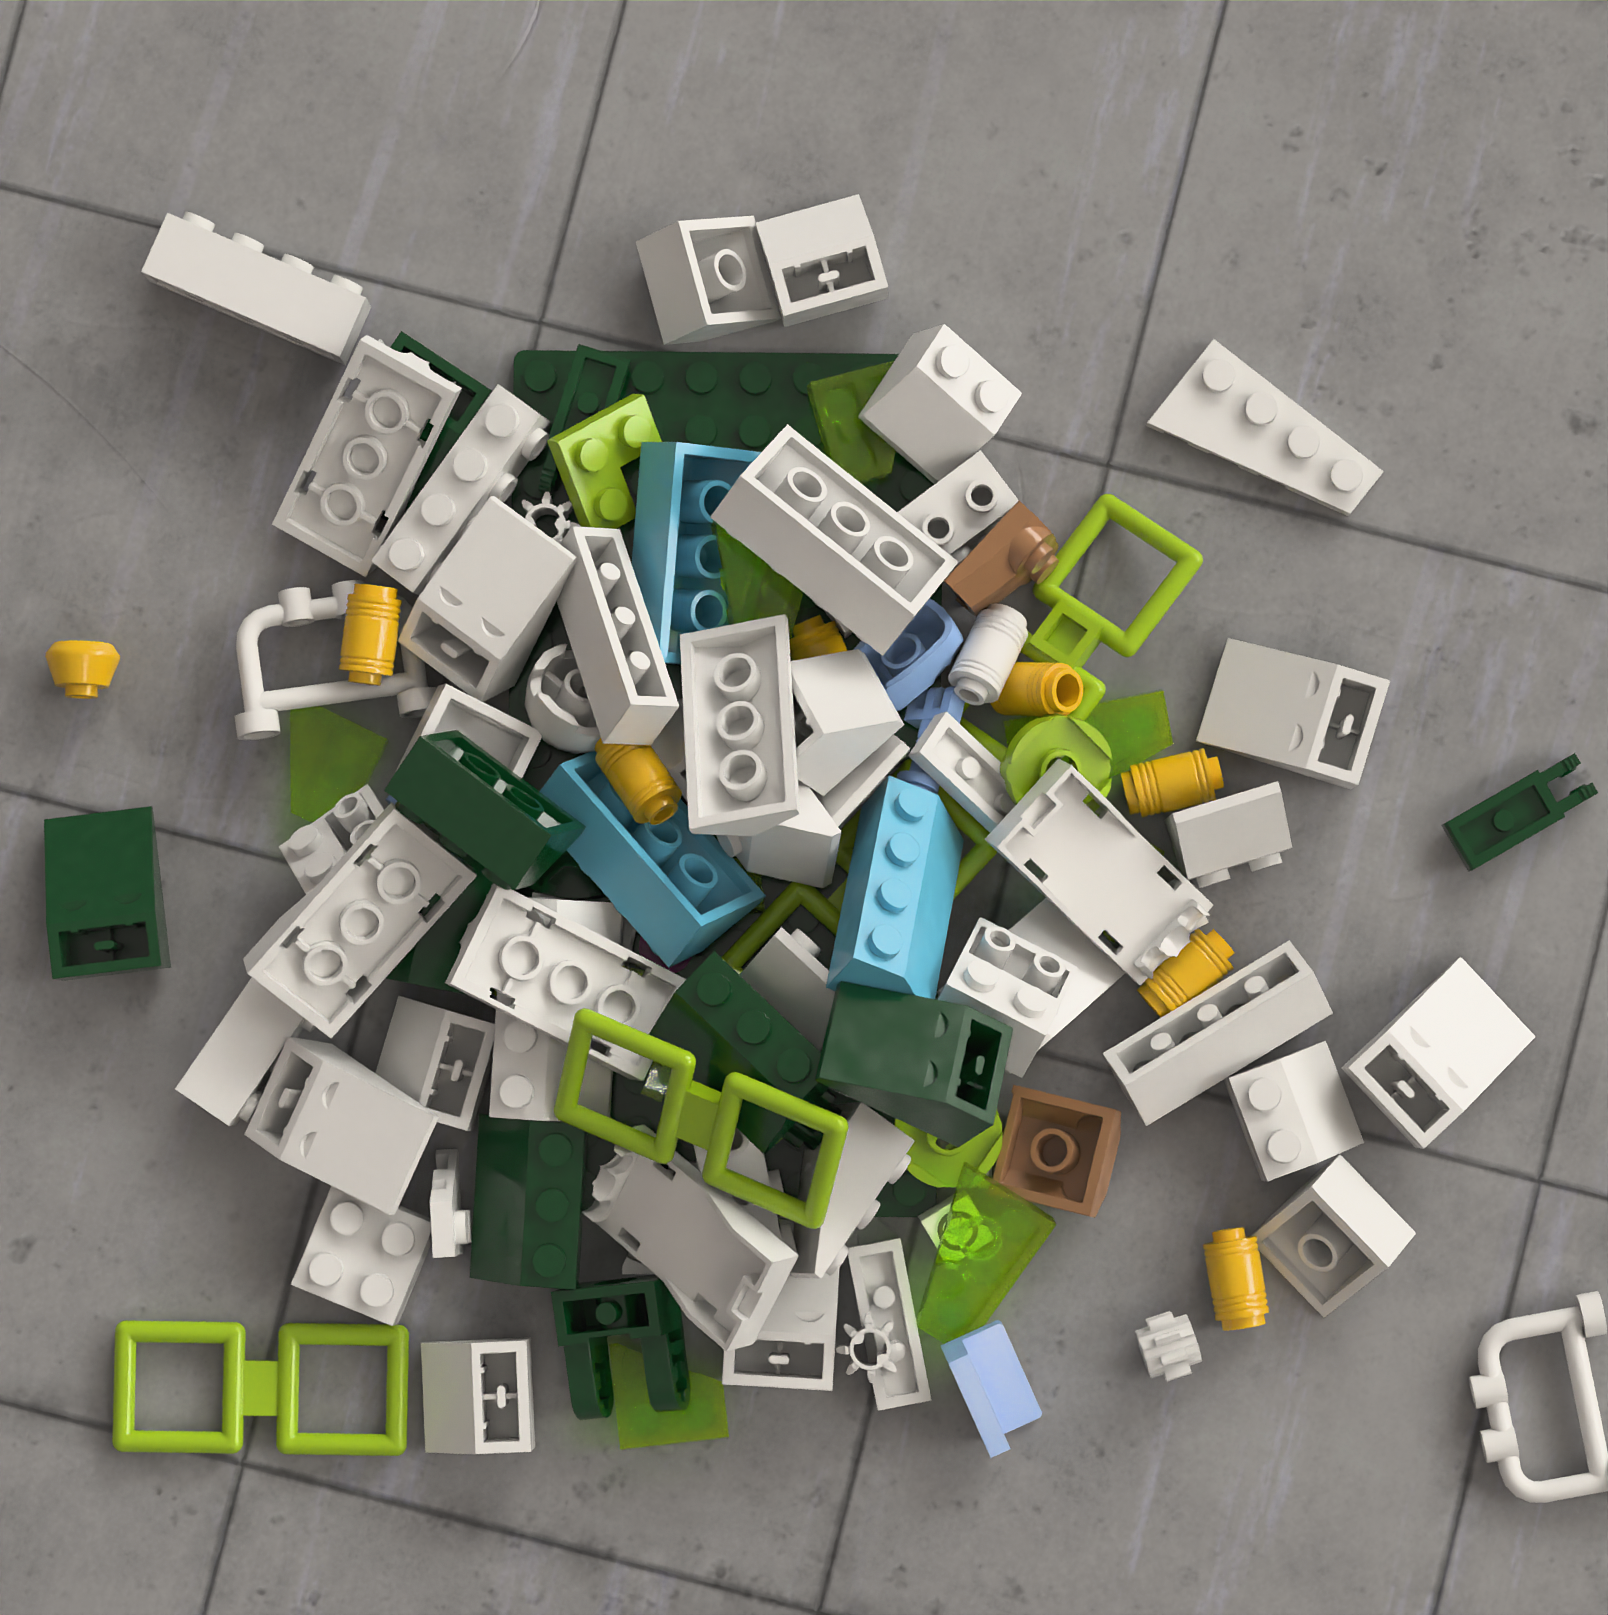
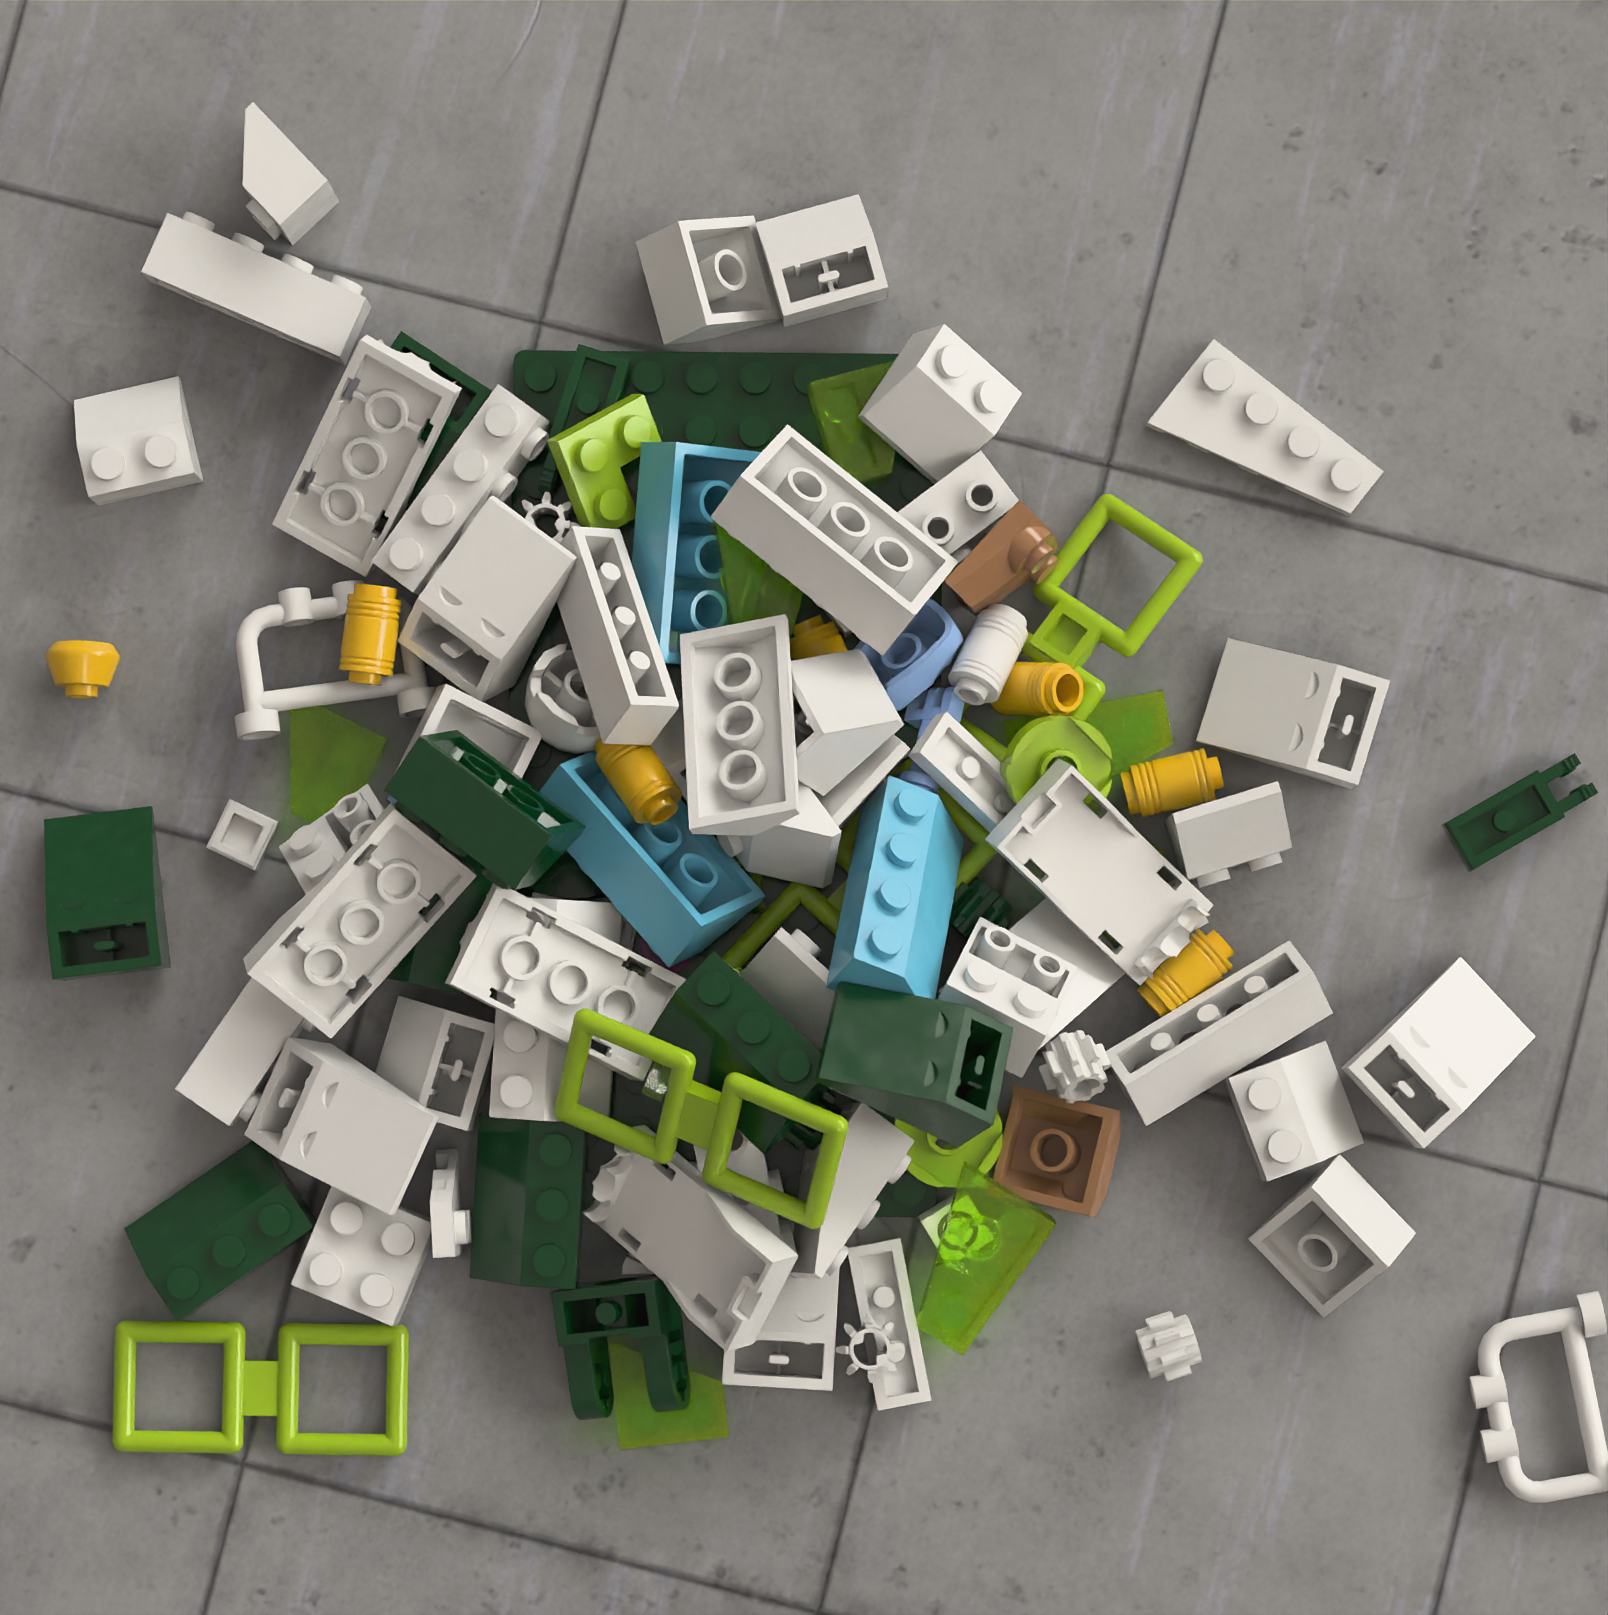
white slope [421,1337,535,1454] -> none
light blue panel [940,1320,1042,1458] -> none
yellow head [1203,1227,1269,1331] -> none
none -> white slope [74,376,203,505]
none -> dark green slope [124,1141,317,1321]
none -> white tile [206,799,280,871]
none -> white slope [242,102,339,245]
none -> dark green gear [949,876,1013,941]
none -> white gear [1038,1030,1111,1104]

